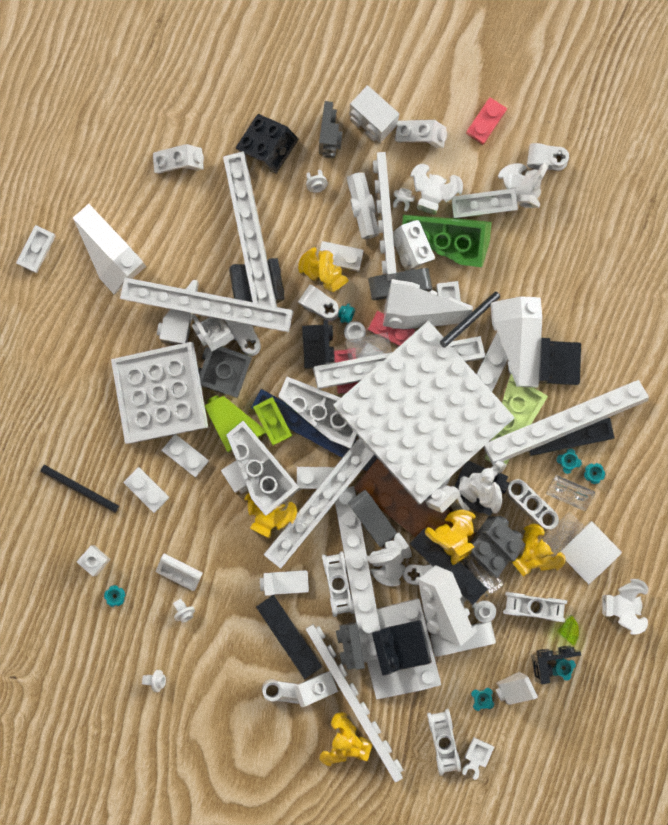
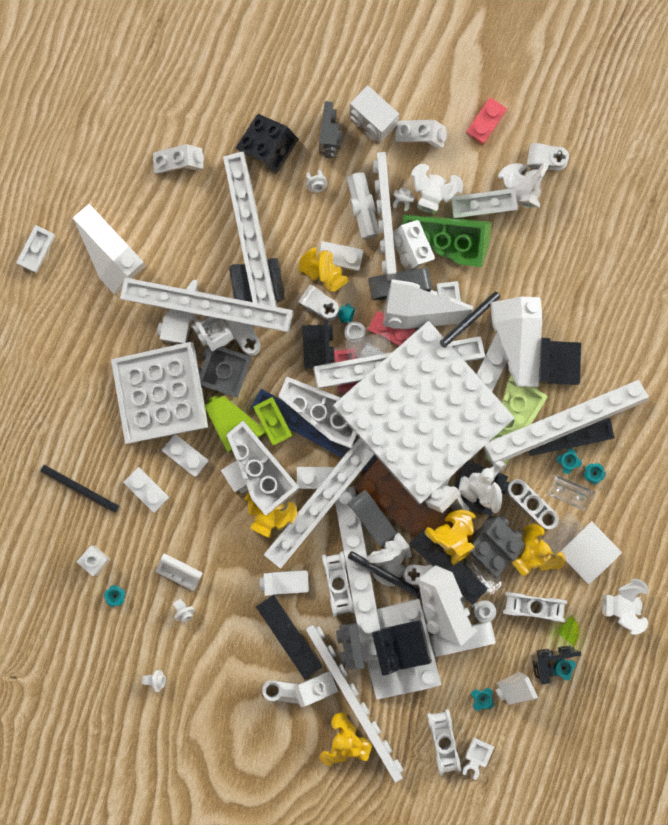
none -> black bar [347,551,421,599]

